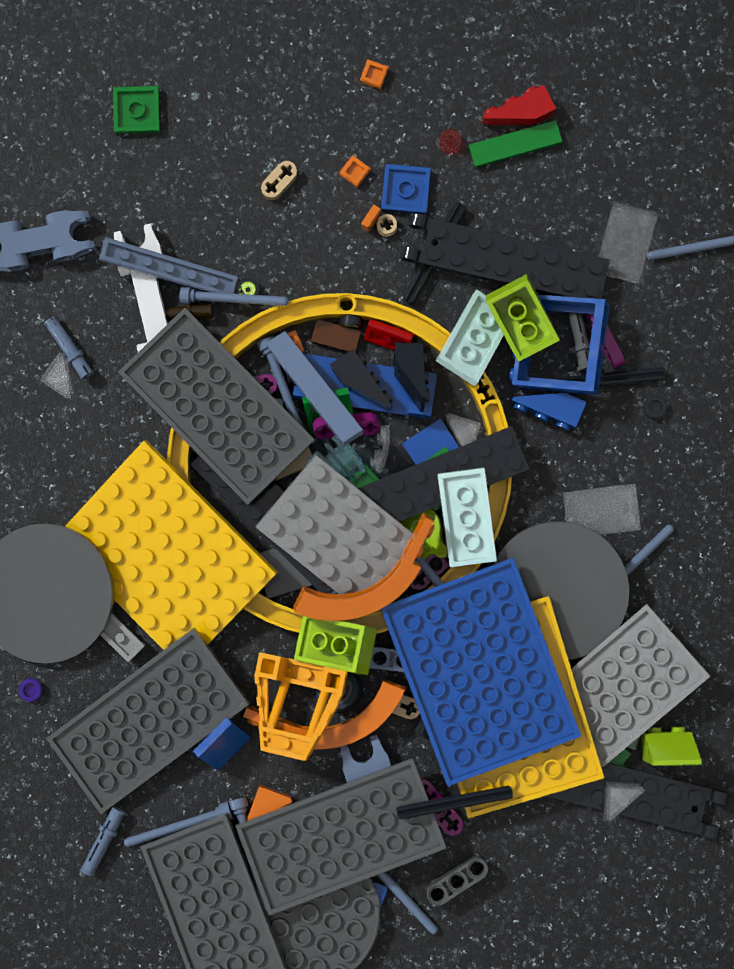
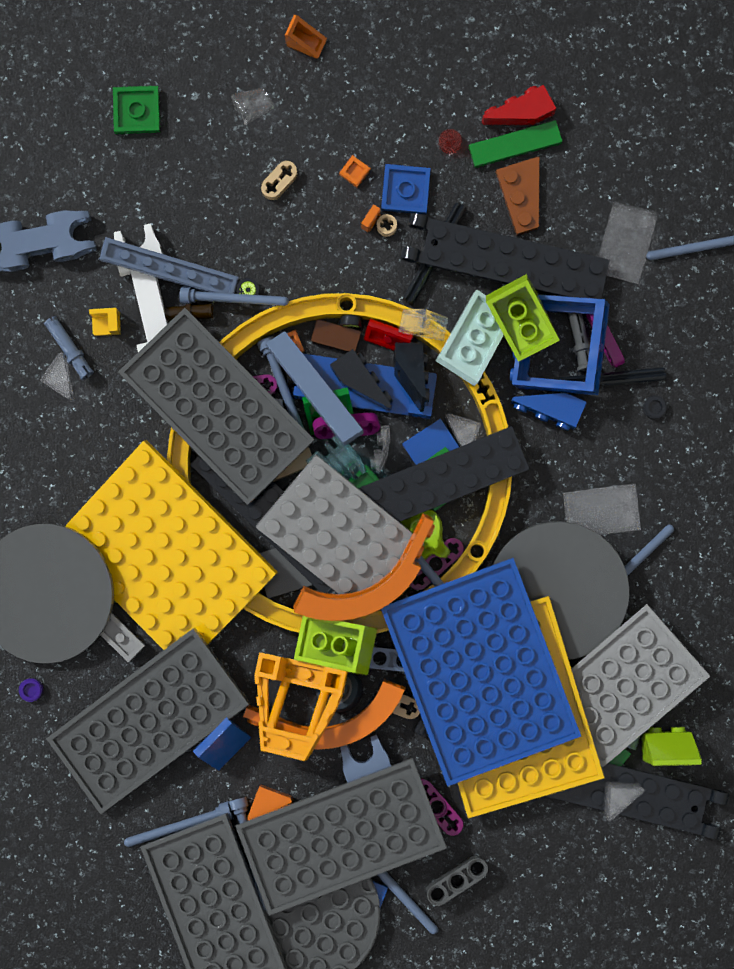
sand blue pin [80,806,126,876] -> none
orange tile [360,59,389,90] -> none
black axle [396,786,513,820] -> none
light aqua plate [438,467,497,567] -> none
none -> yellow panel [89,308,121,336]
none -> clear slope [231,88,275,125]
none -> orange slope [285,15,327,58]
none -> clear slope [399,309,448,341]
none -> dark orange wing [496,156,539,236]

